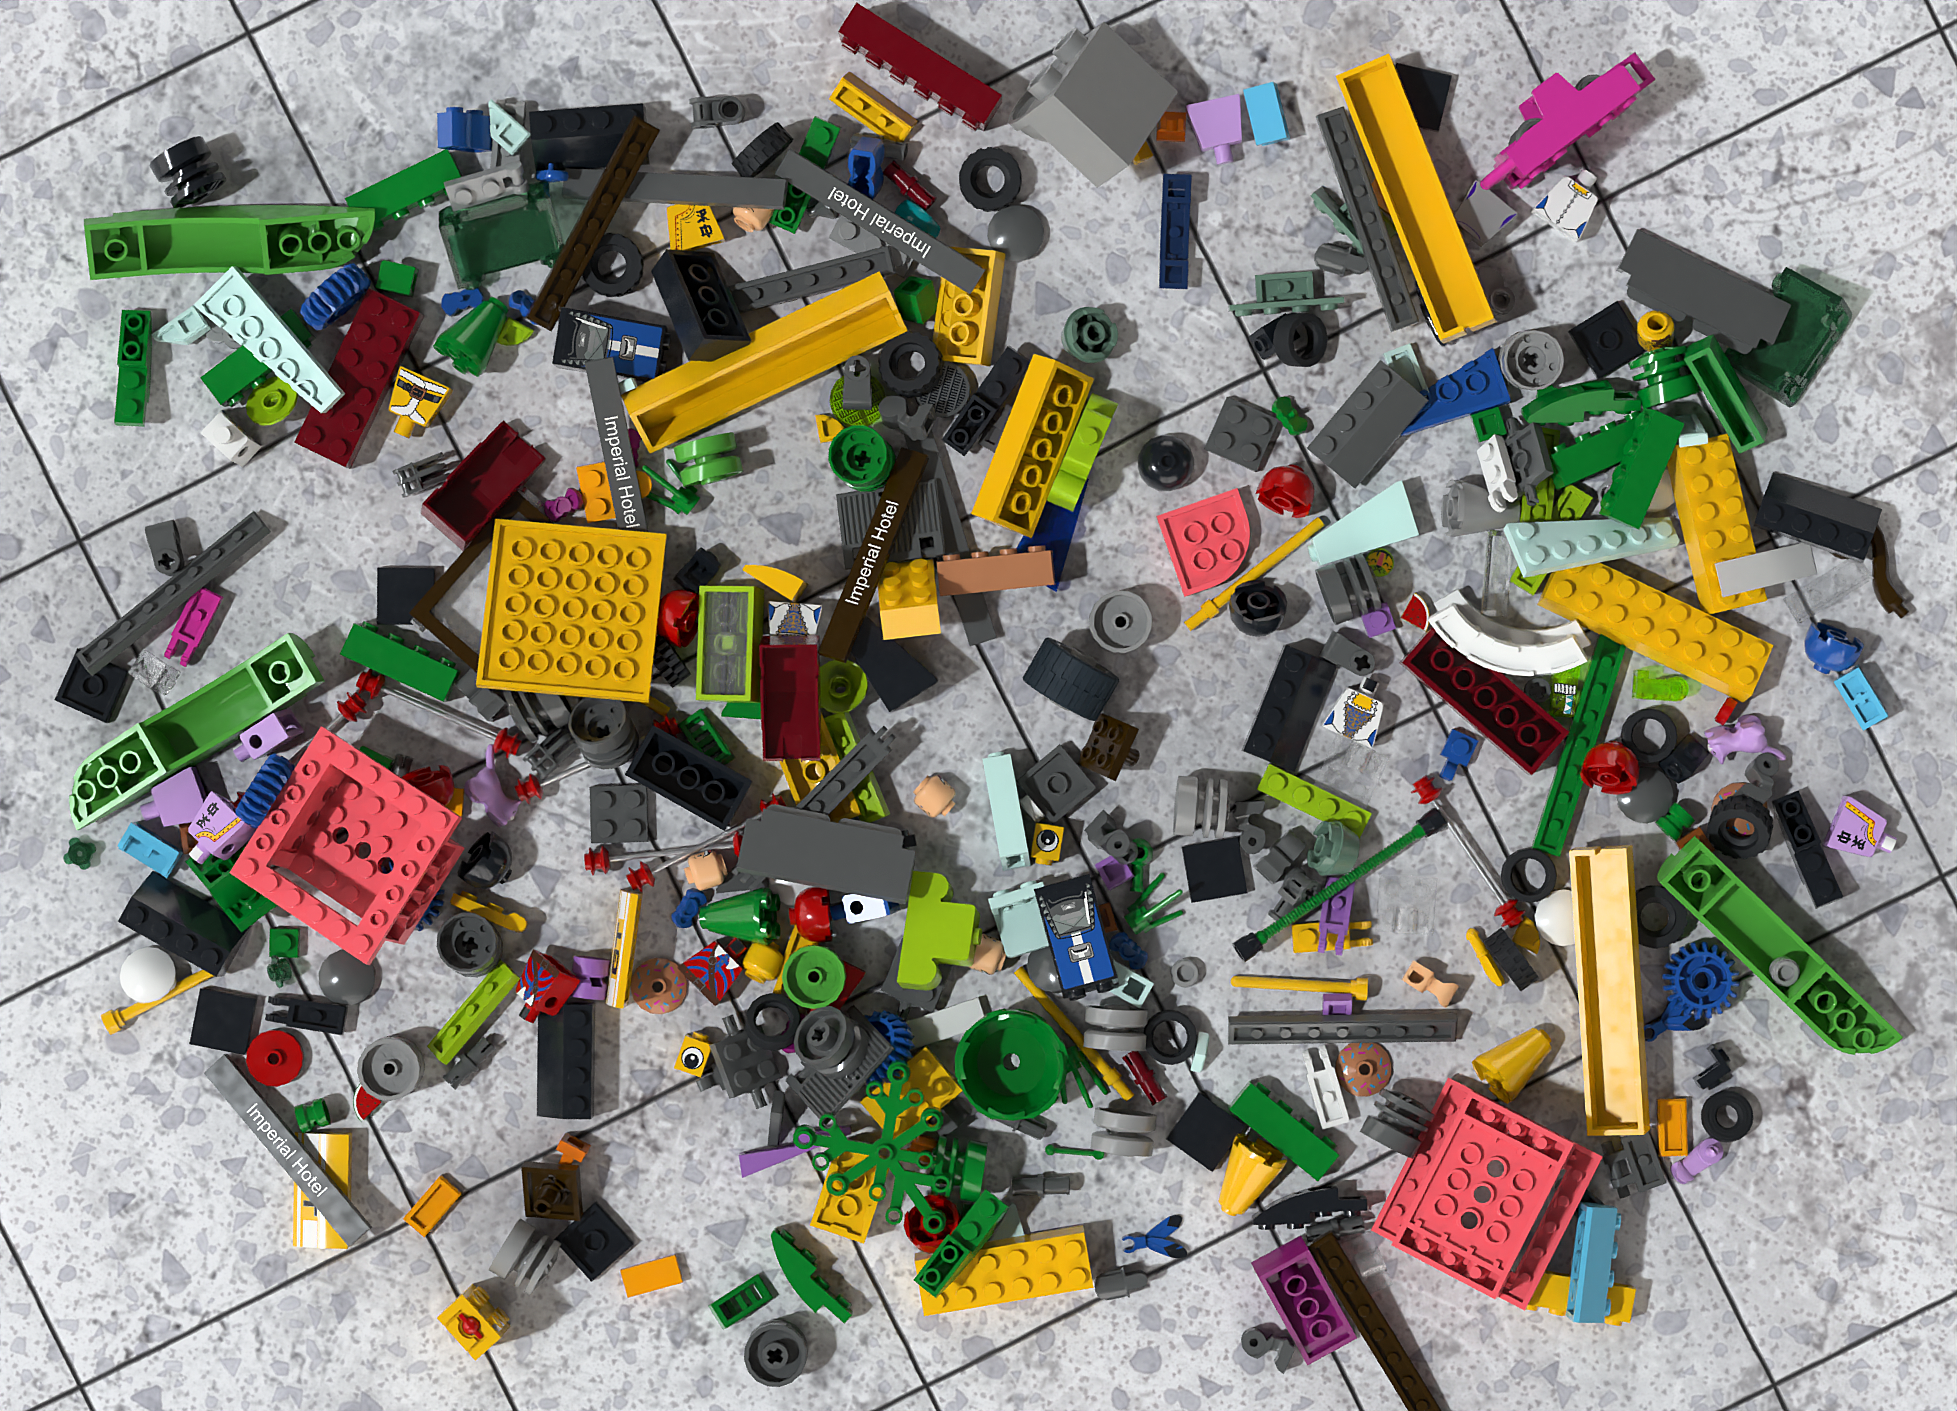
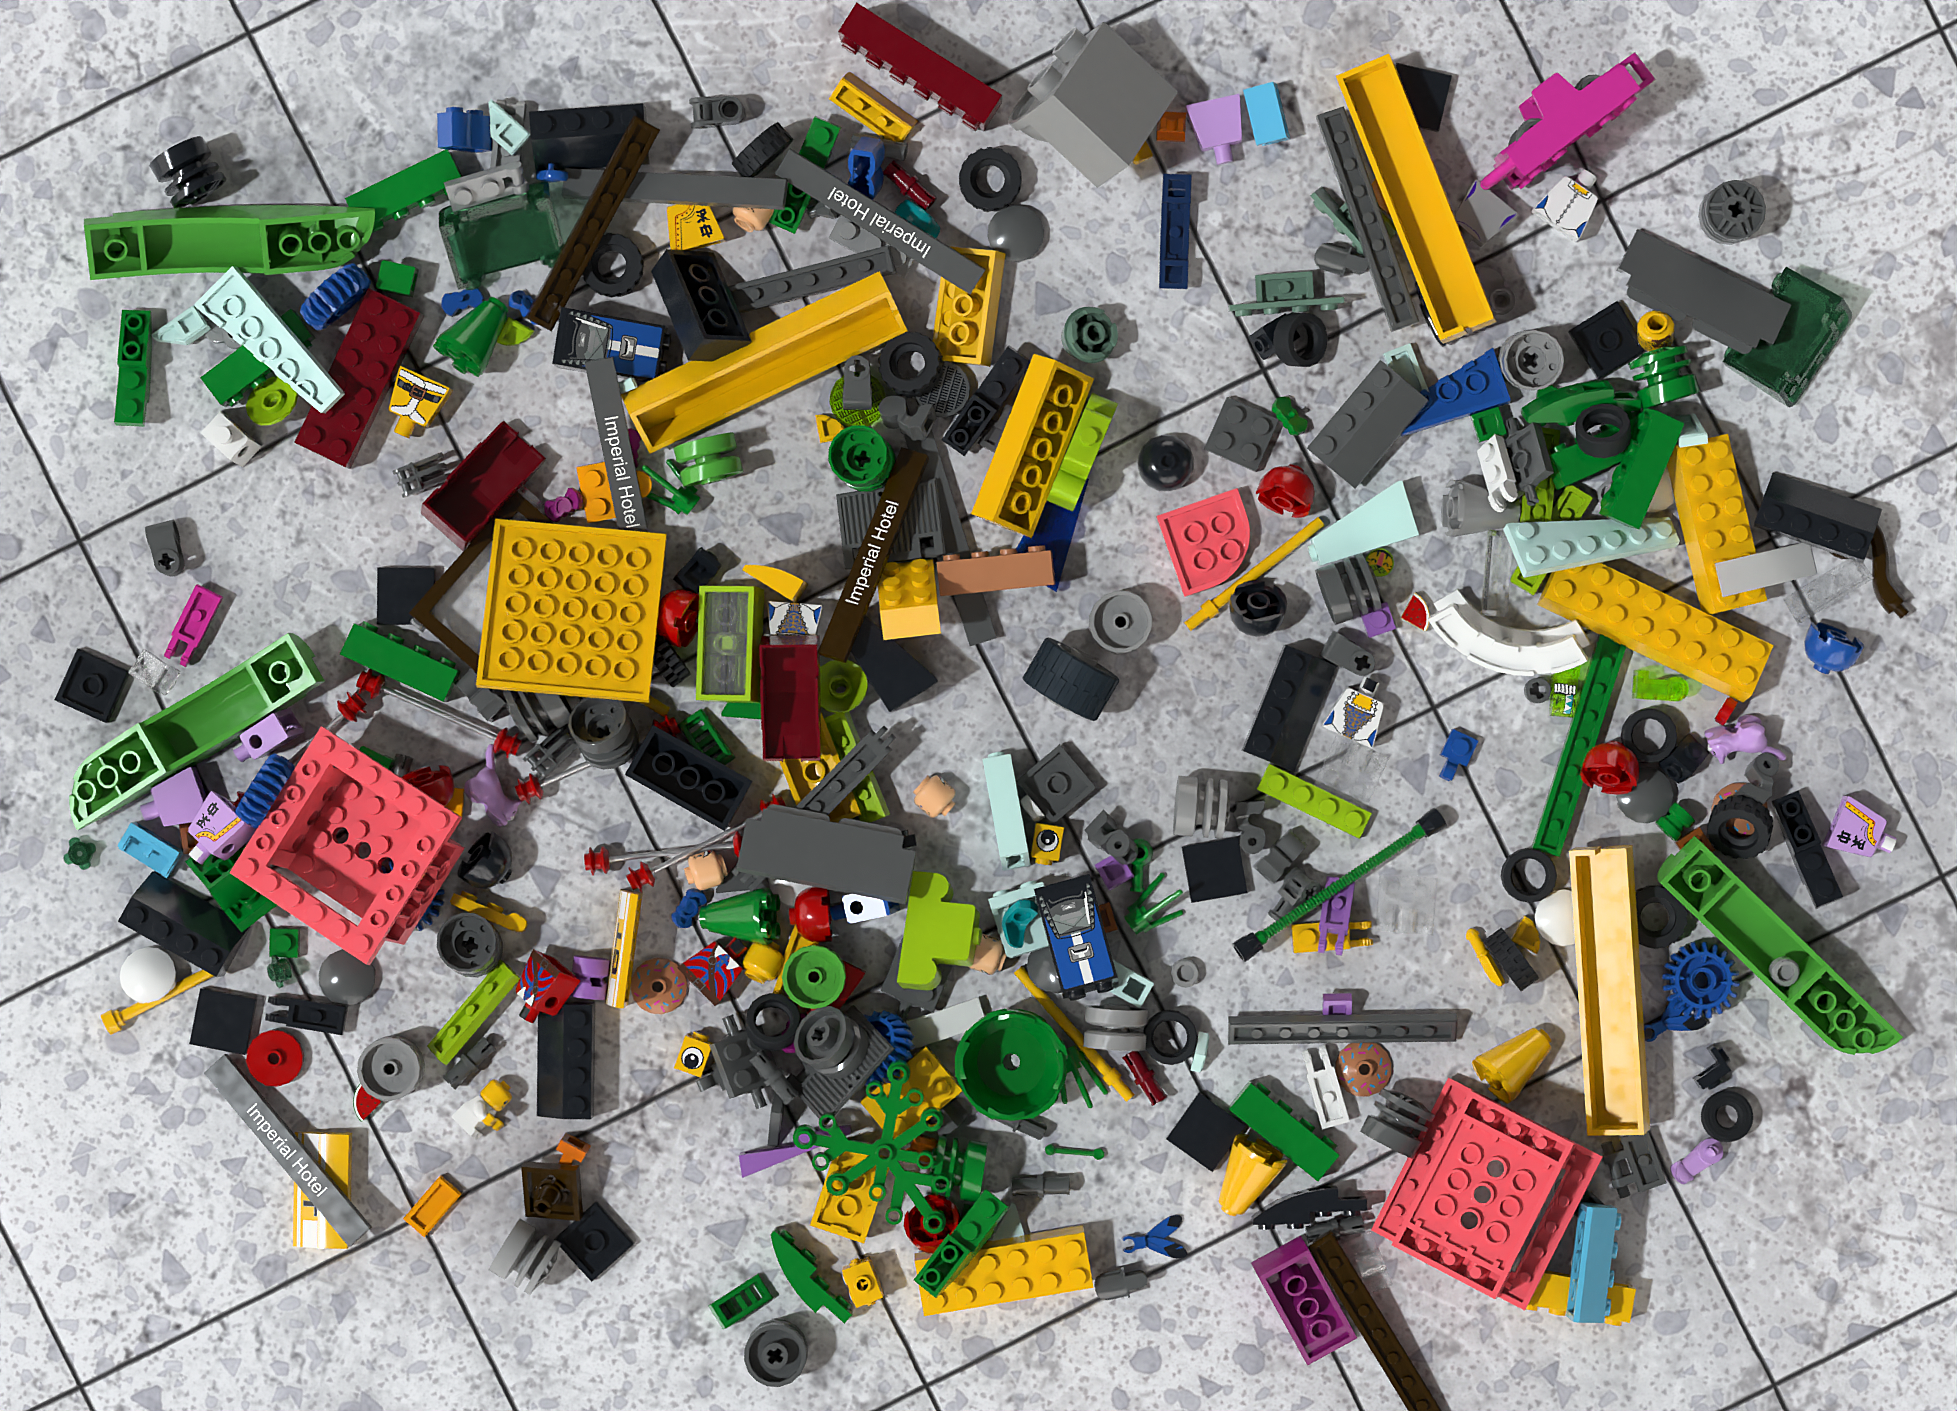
dark grey tile [76,511,271,676] -> none
green wheel [294,1098,331,1133] -> none
yellow piece [437,1284,510,1361] -> none
dark grey plate [589,785,649,844] -> none
light orange tile [620,1254,683,1298] -> none
green panel [893,276,938,324] -> none
dark brown plate [1077,713,1140,781] -> none
light grey wheel [1090,1107,1157,1157] -> none
blue piece [1109,932,1148,969] -> none
yellow piece [1230,976,1368,1001] -> none
dark grey leg [1241,1328,1296,1374] -> none
sand green cone [1307,821,1360,876] -> none
dark red brick [1399,625,1569,775] -> none
light nougat leg [1402,960,1459,1008] -> none
red axle [1411,775,1526,928] -> none
light orange tile [1656,1098,1688,1157] -> none
green brick [1684,334,1768,454] -> none
medium azure hinge [1833,664,1888,731] -> none
none -> piece [451,1079,512,1140]
none -> dark grey pin [749,1049,799,1105]
none -> yellow head [842,1256,884,1308]
none -> teal hair [1002,899,1038,948]
none -> black tyre [1575,404,1631,458]
none -> dark grey wheel [1698,180,1766,245]

